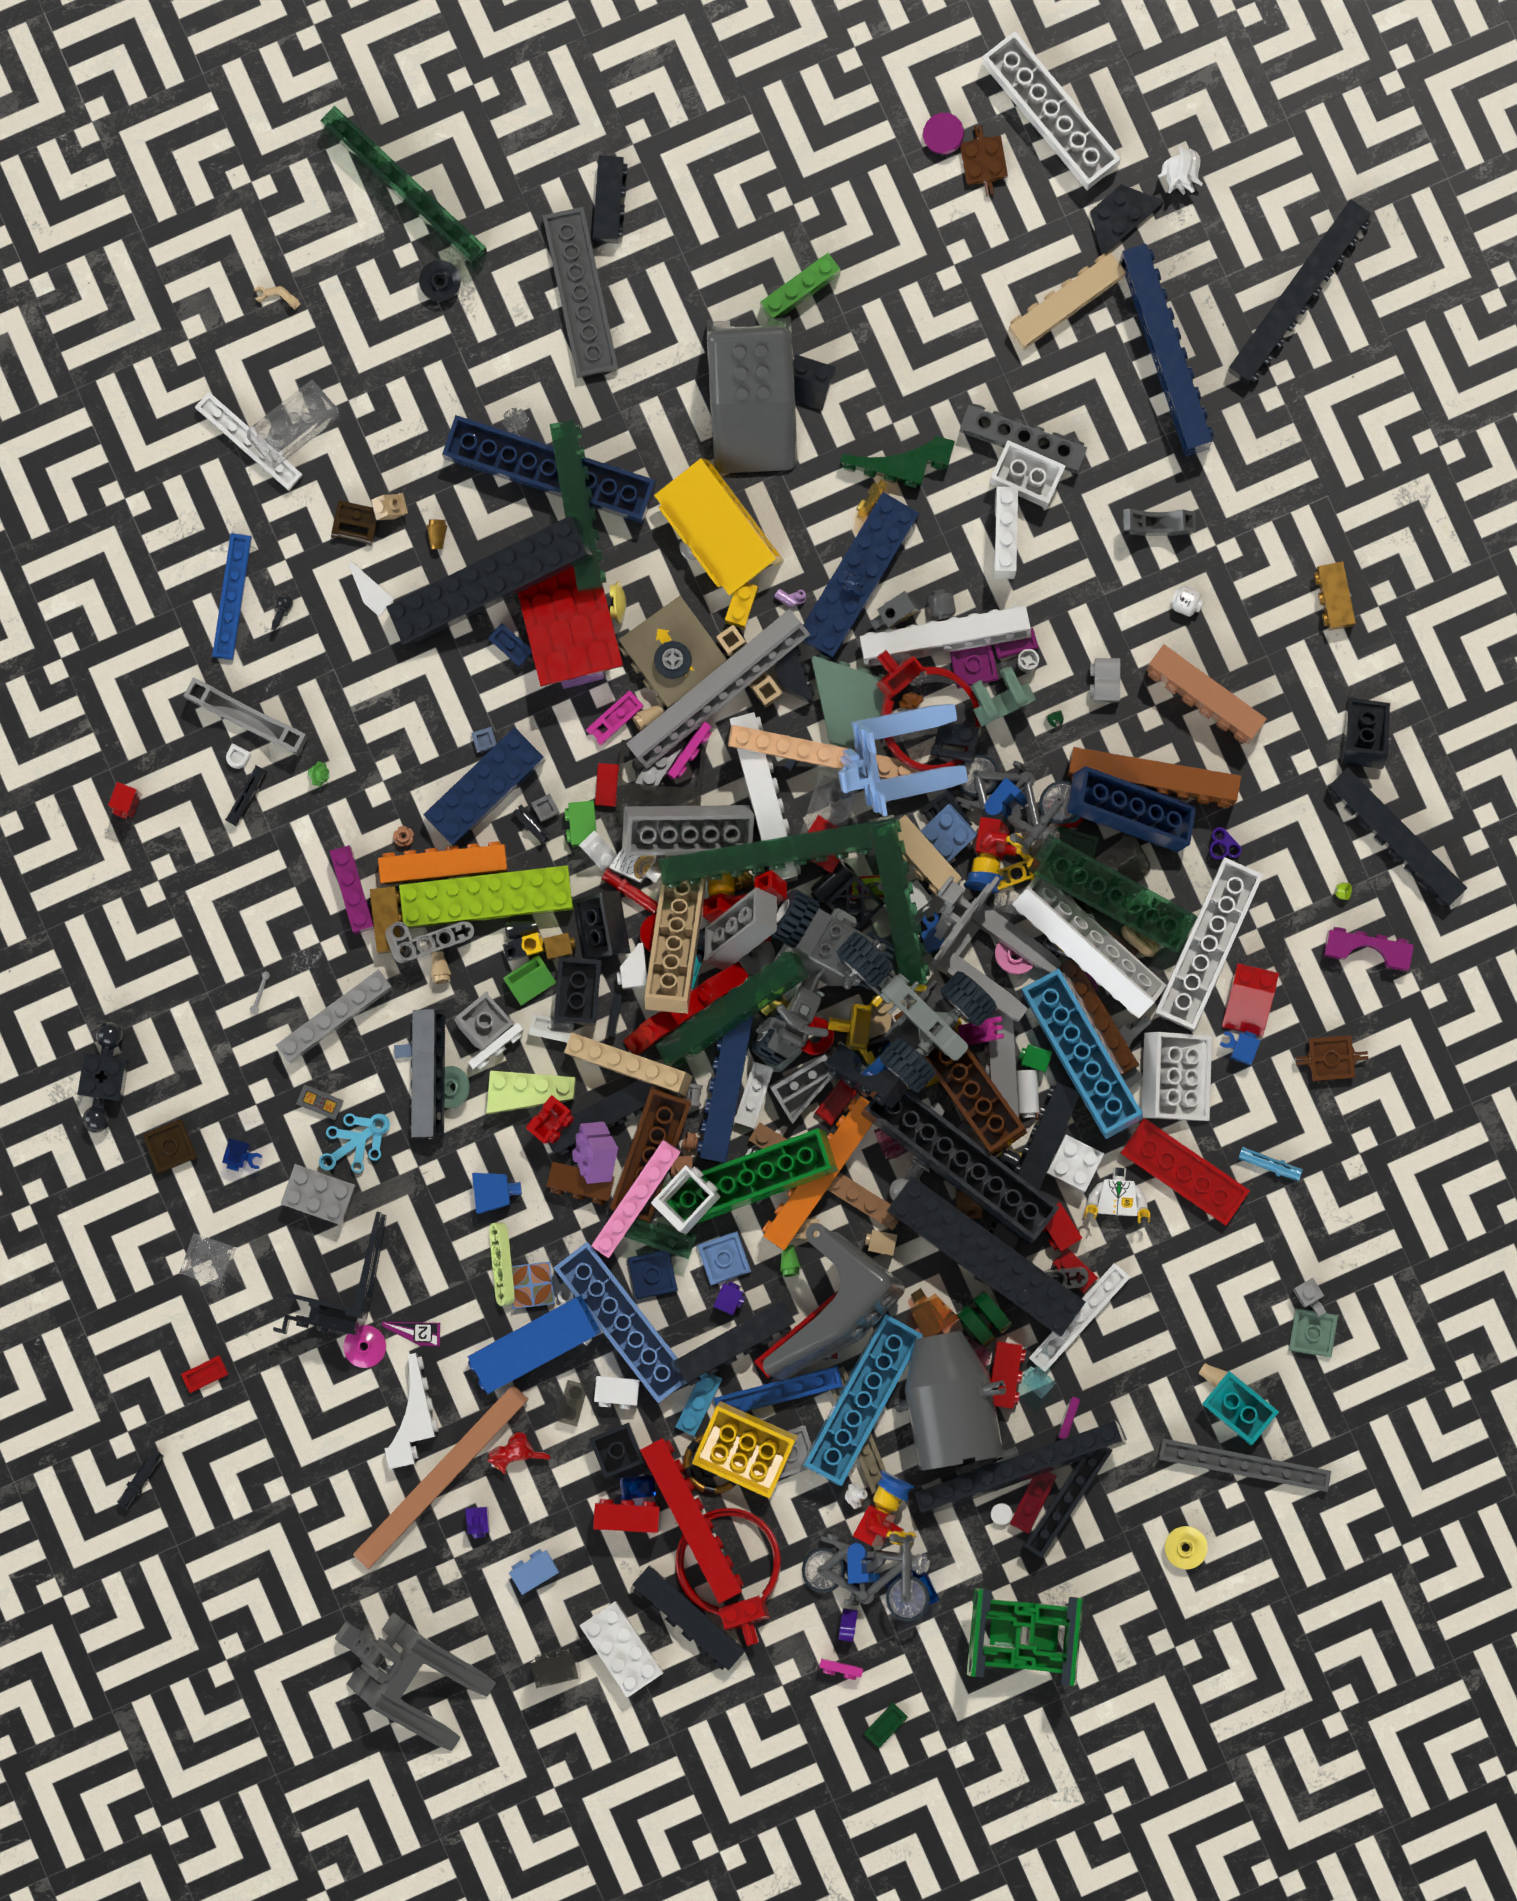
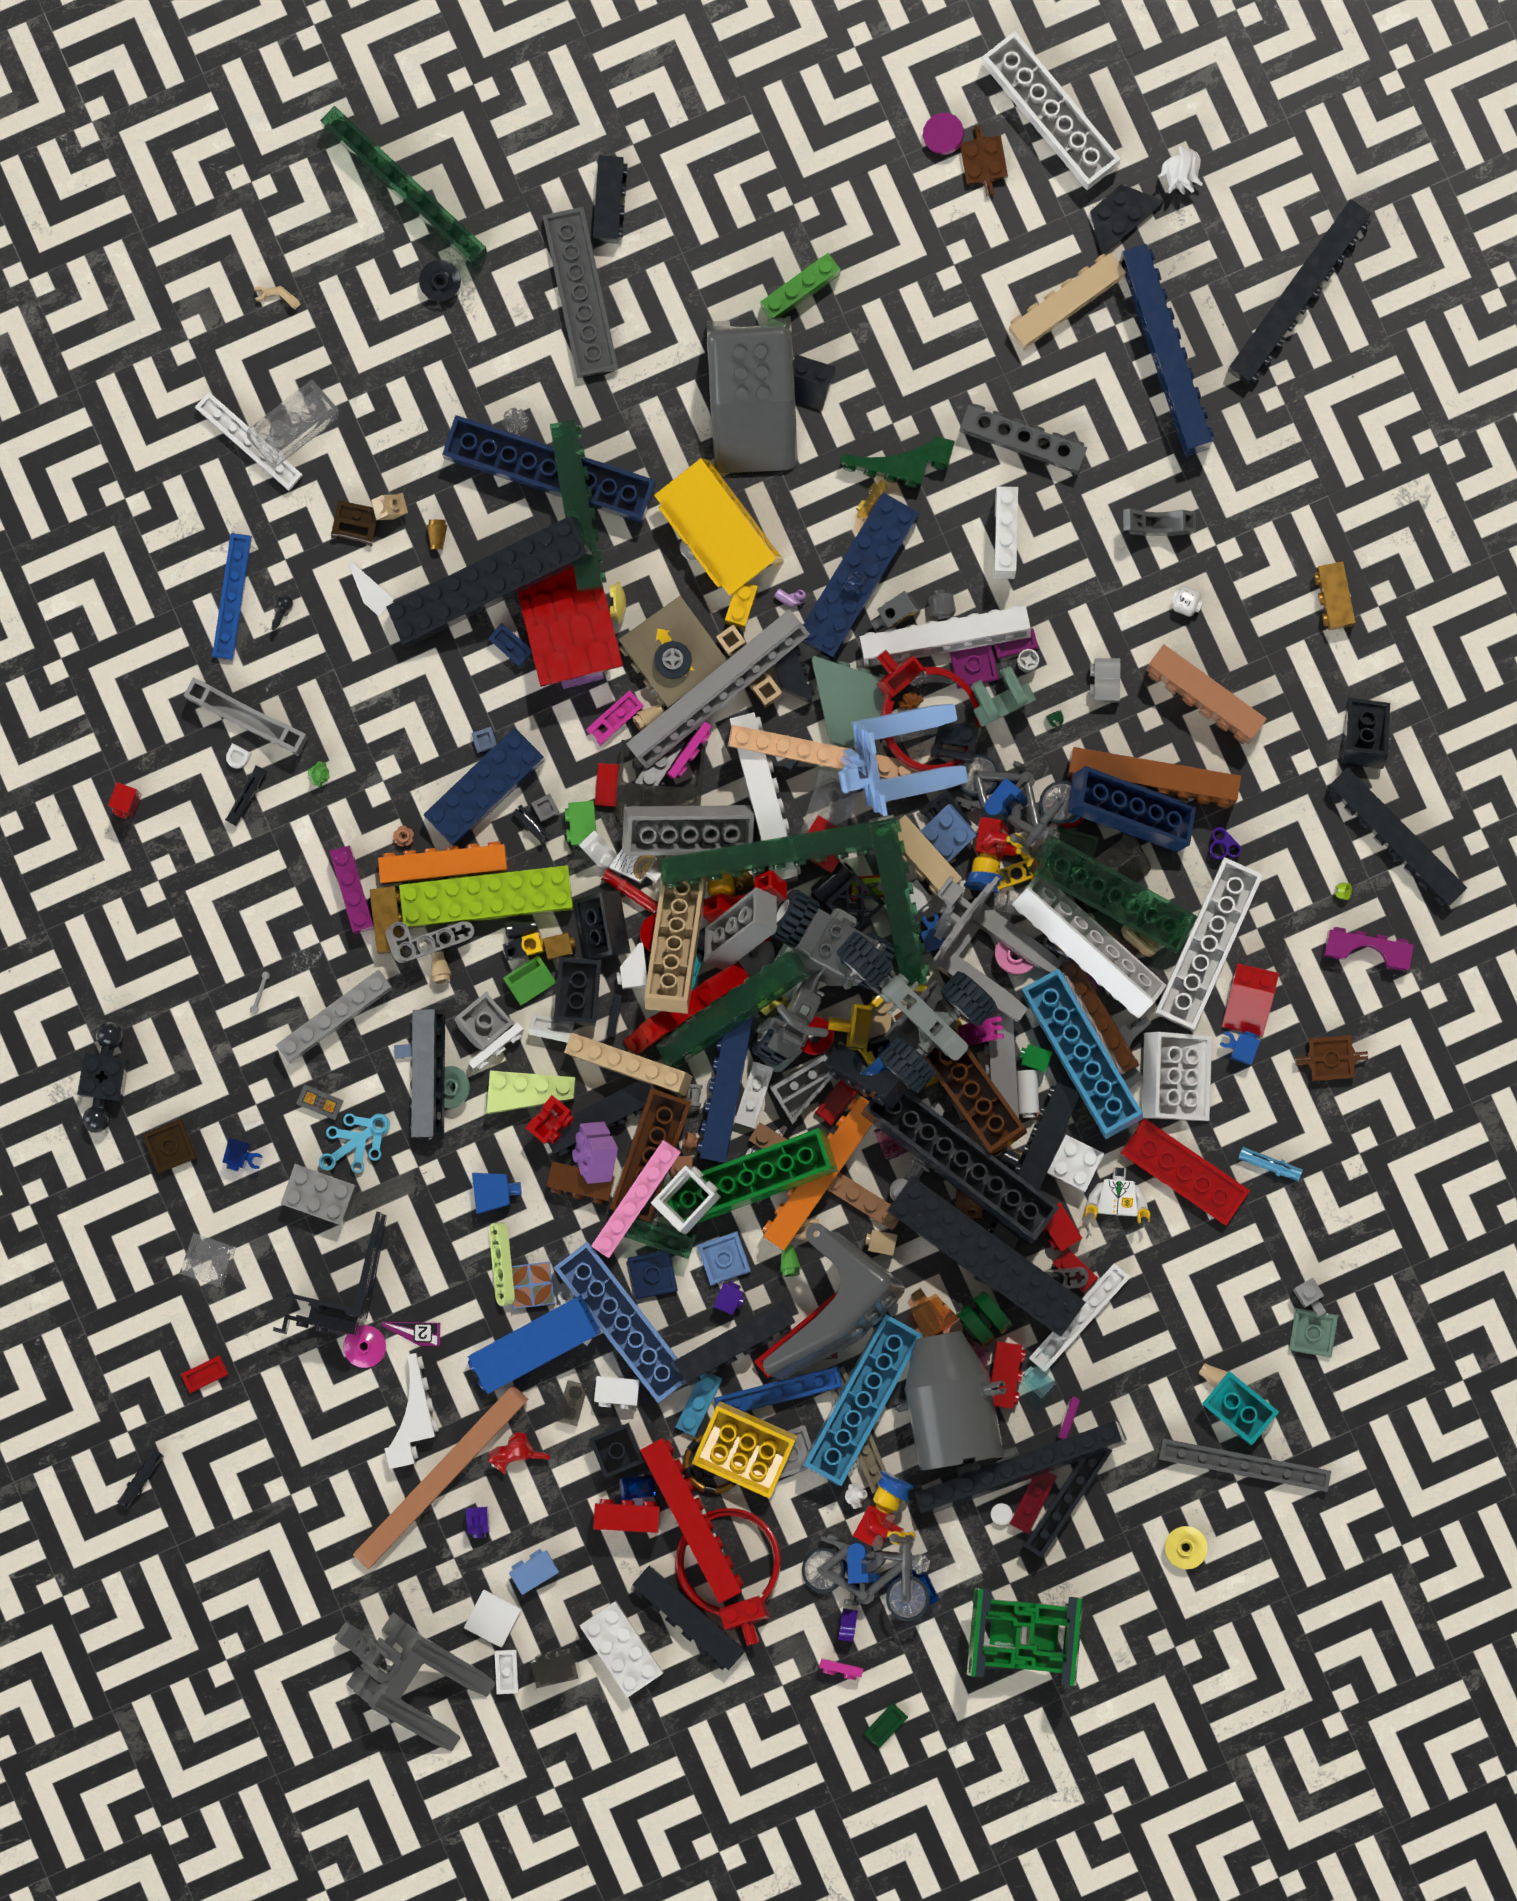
white slope [990,440,1065,509] -> none
none -> white tile [464,1590,522,1648]
none -> white plate [495,1649,519,1694]

